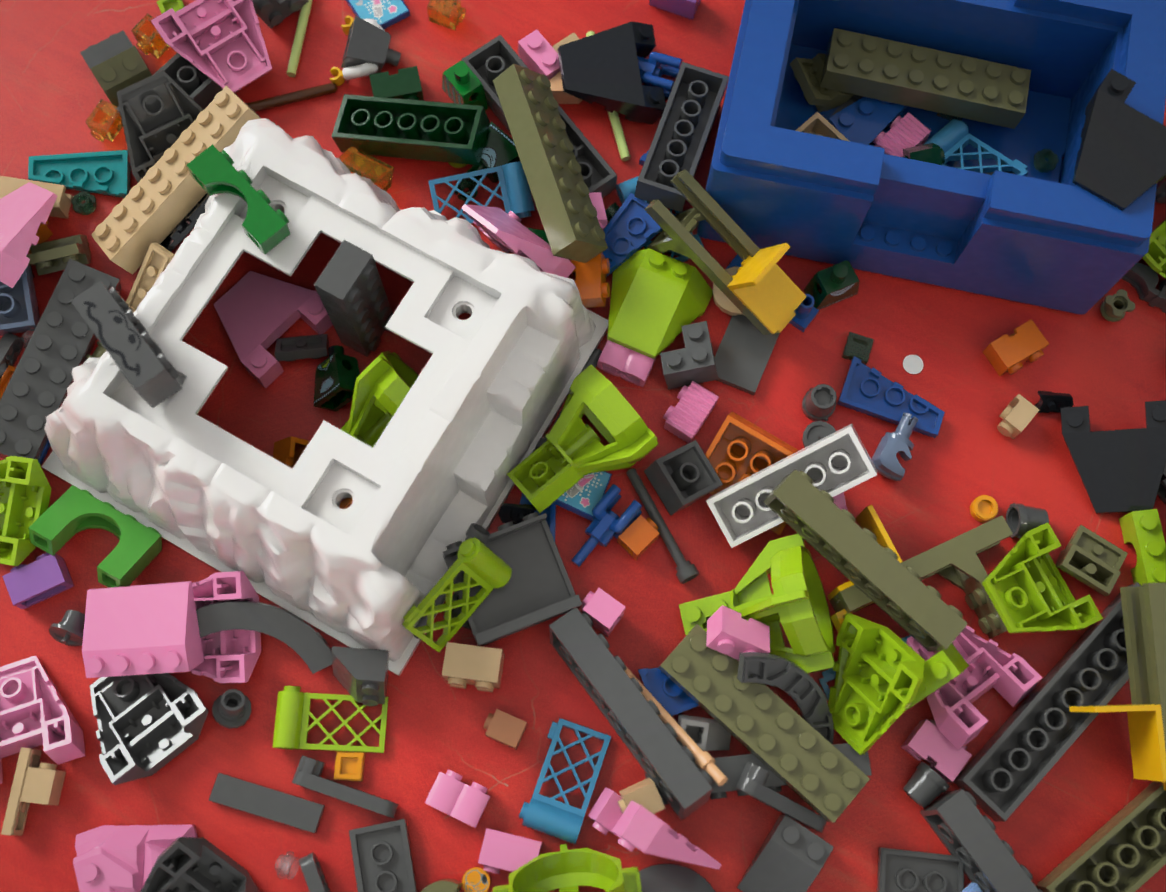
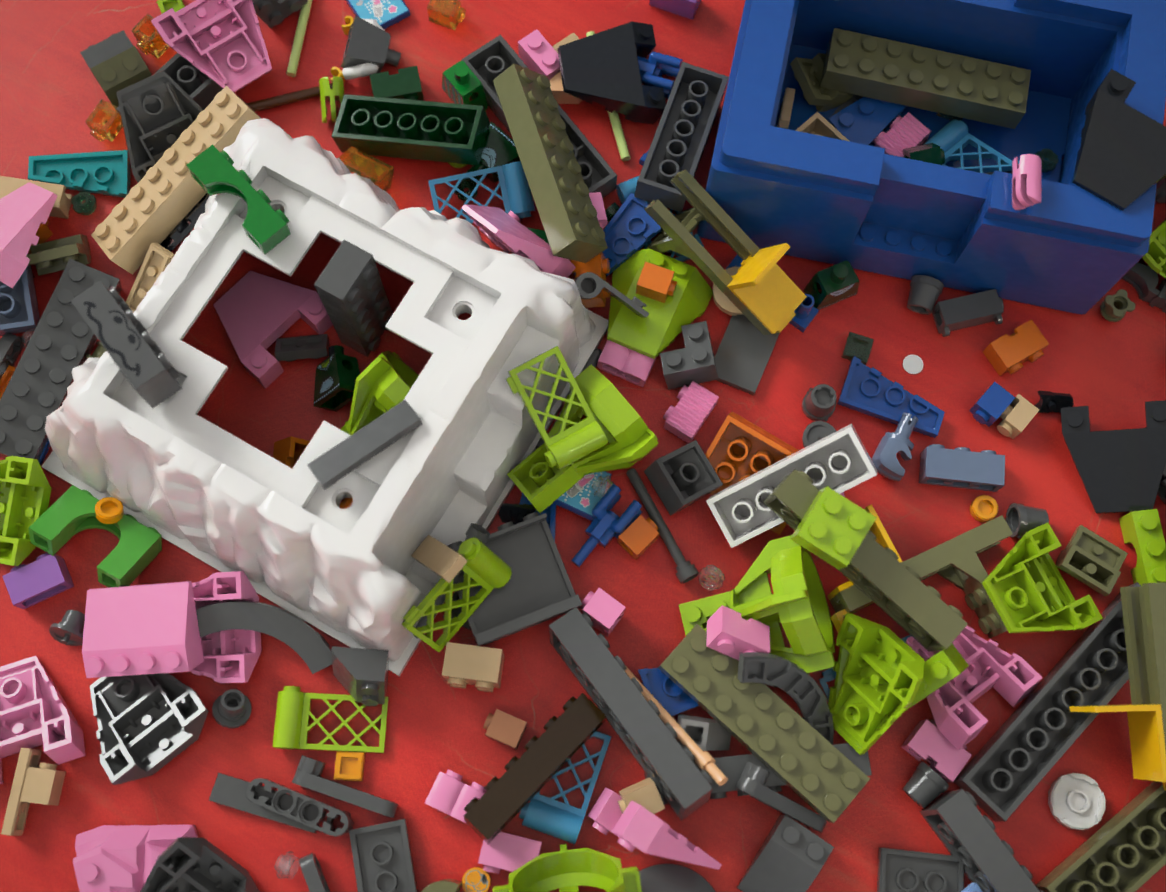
none -> light orange tile [95,497,124,524]
none -> dark grey beam [246,778,354,837]
none -> dark grey tile [307,400,423,490]
none -> lime arm [319,76,344,123]
none -> tan tile [411,535,467,583]
none -> dark brown brick [464,693,607,844]
none -> lime piece [506,346,608,470]
none -> dark grey door [575,272,649,318]
none -> clear plate [591,475,615,498]
none -> orange brick [636,262,677,303]
none -> clear plate [699,565,725,591]
none -> tan tile [777,87,795,129]
none -> lime brick [790,486,877,570]
none -> dark grey piece [907,275,944,314]
none -> sand blue brick [919,444,1005,492]
none -> dark grey brick [932,289,1004,337]
none -> blue brick [969,382,1015,427]
none -> bright pink arm [1012,154,1042,211]
none -> white tile [1048,773,1106,830]

